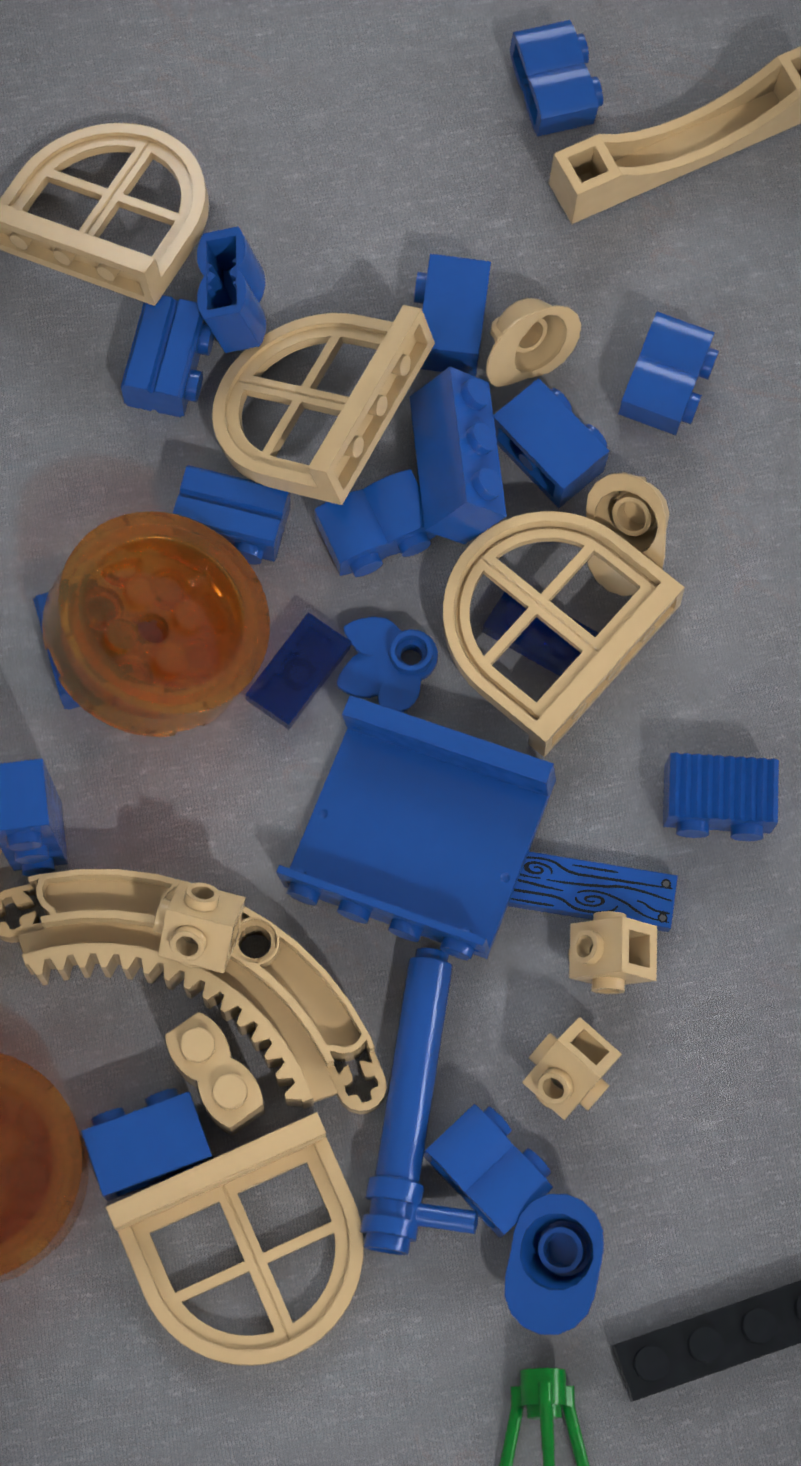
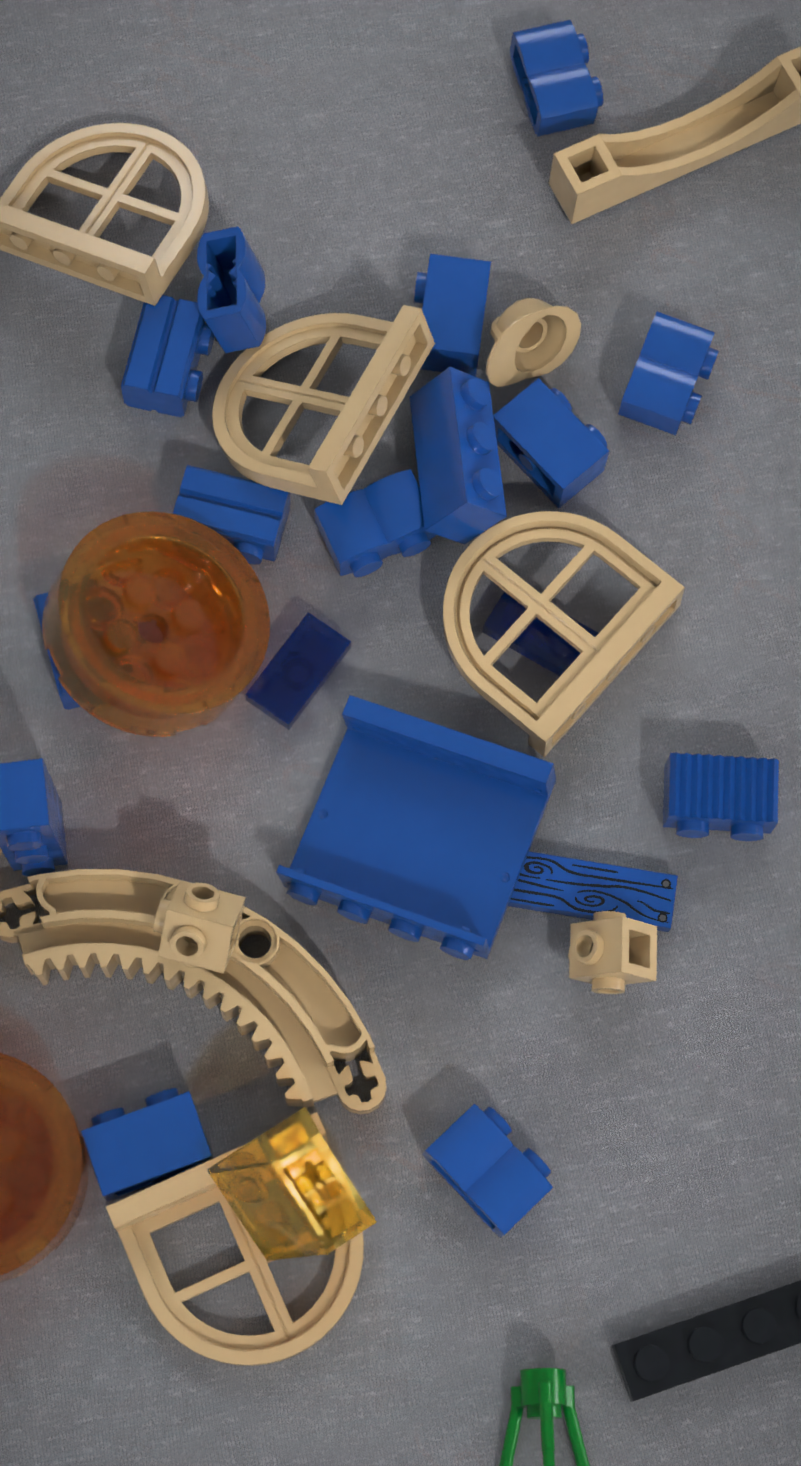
tan brick [165,1012,265,1136] -> none
blue plate [337,617,438,712] -> none
blue cylinder [360,948,478,1255] -> none
blue piece [505,1194,604,1335] -> none
tan brick [522,1017,622,1120] -> none
tan piece [586,472,669,596] -> none
none -> clear yellow slope [207,1106,377,1261]

